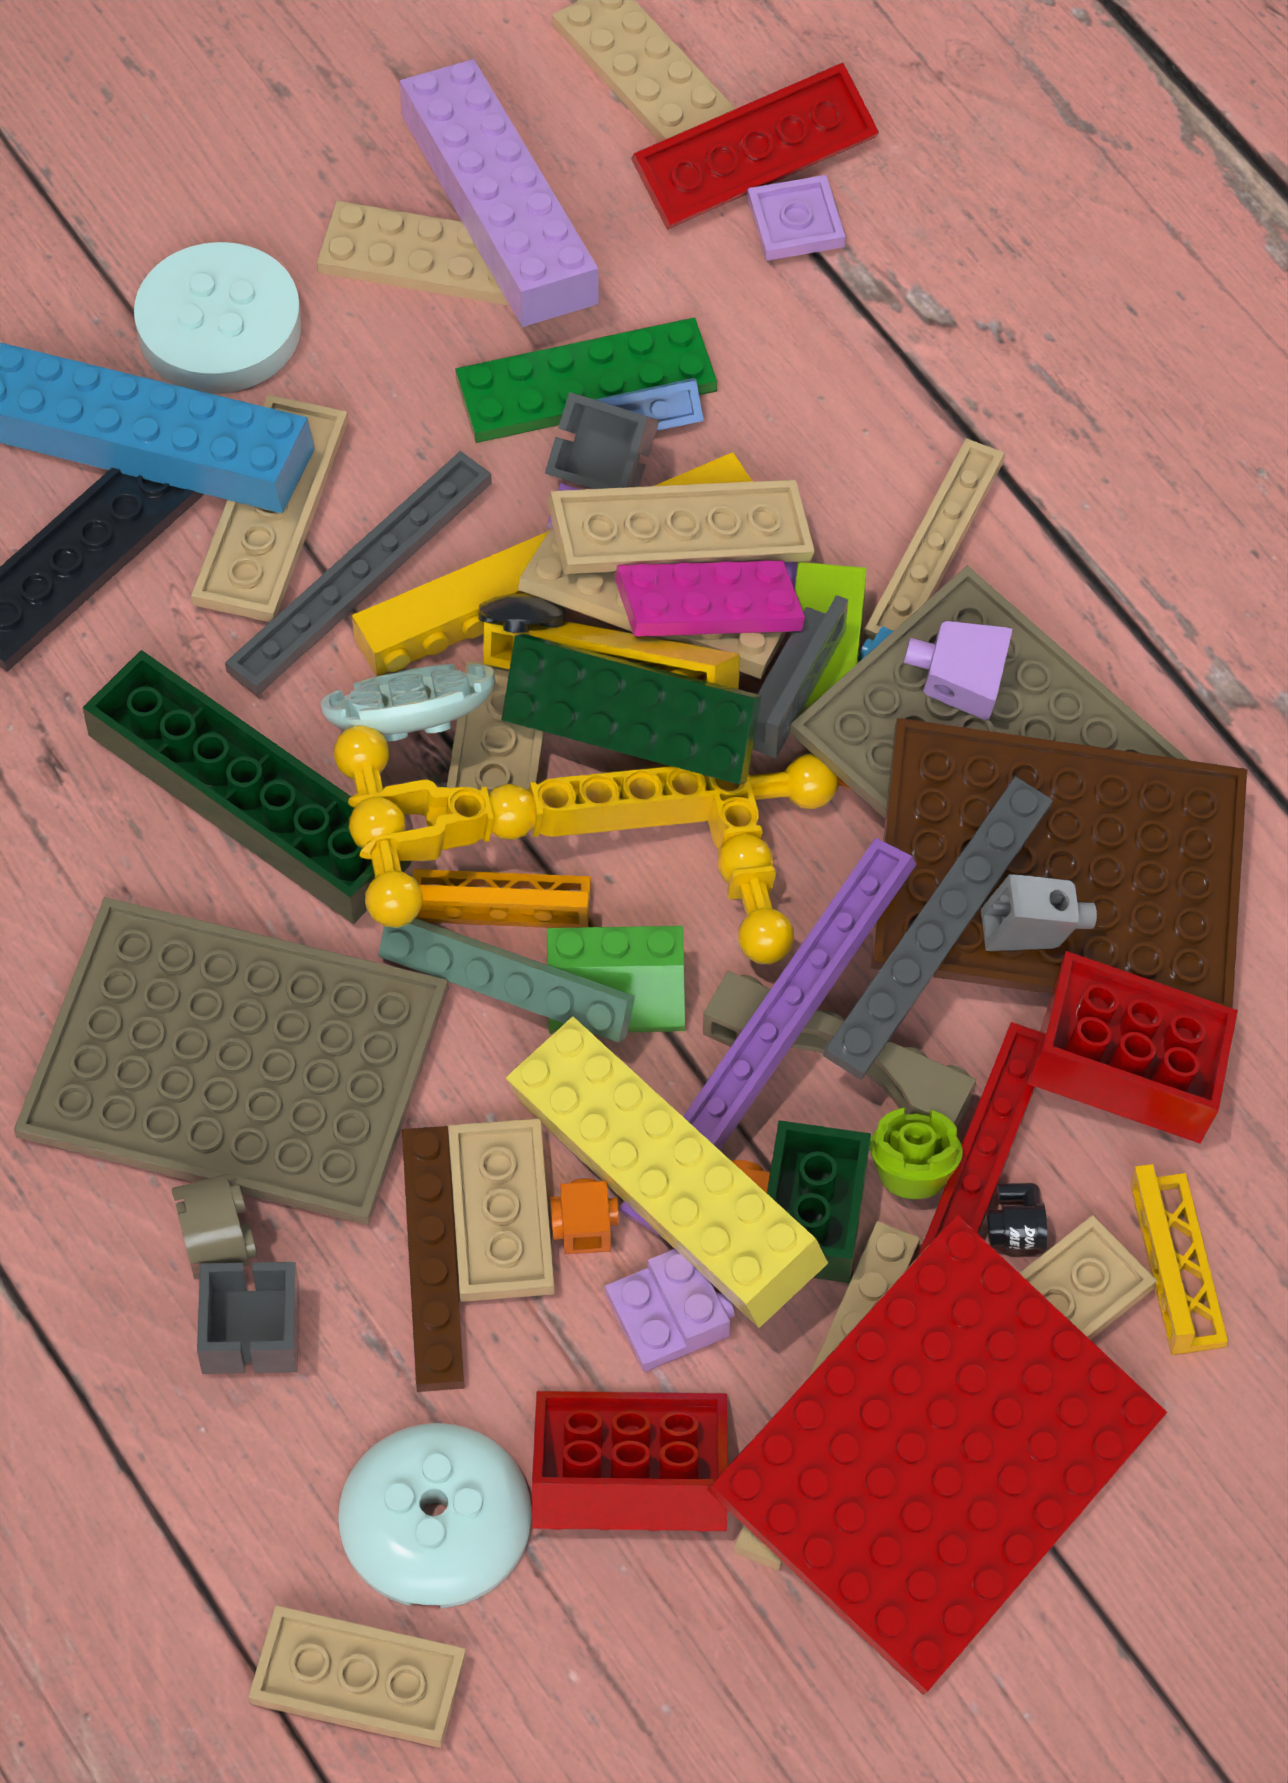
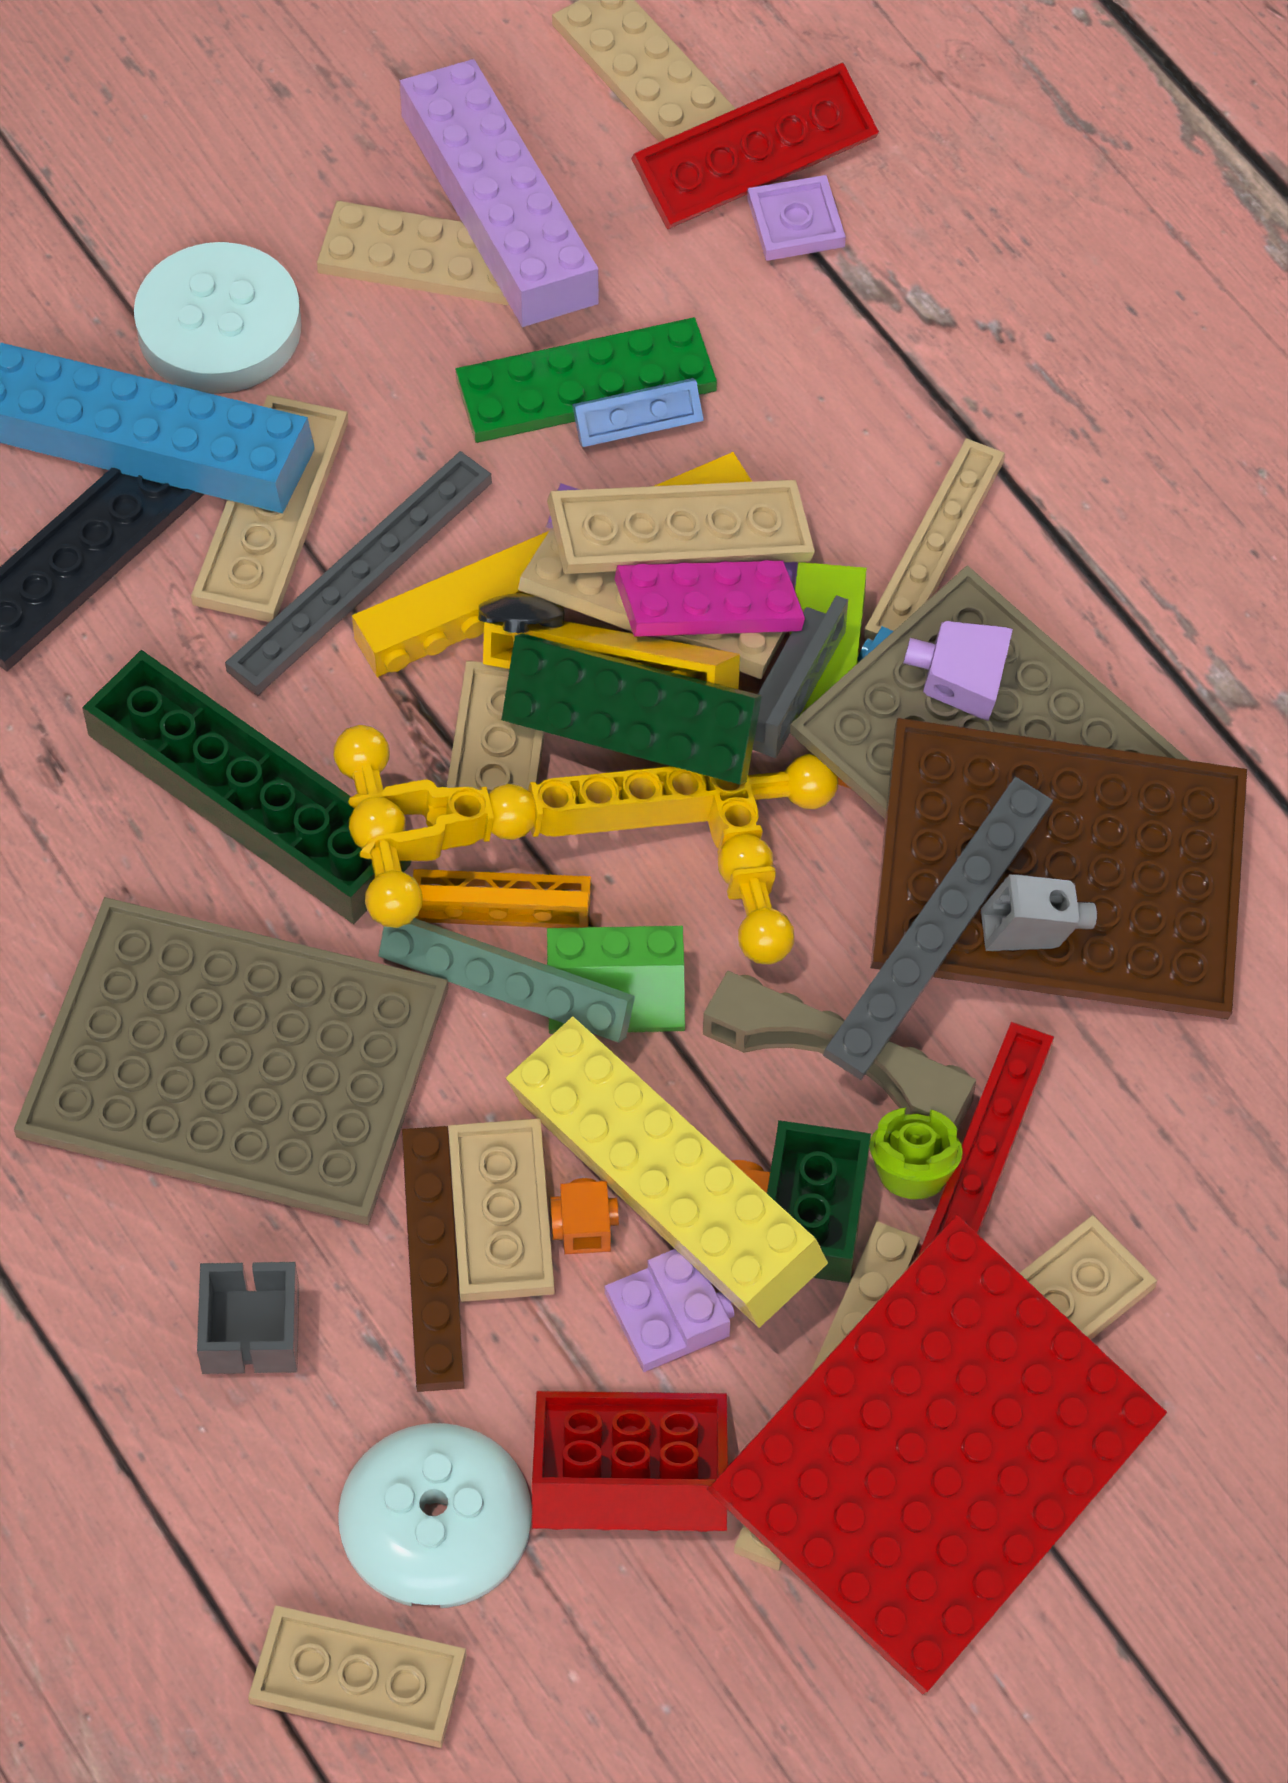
dark tan brick [171,1174,257,1280] -> none
light aqua brick [320,664,495,742] -> none
dark grey piece [544,392,660,489] -> none
medium lavender plate [619,838,916,1237] -> none
black piece [987,1183,1047,1251] -> none
red slope [1026,951,1238,1144] -> none
yellow fence [1130,1164,1228,1355] -> none

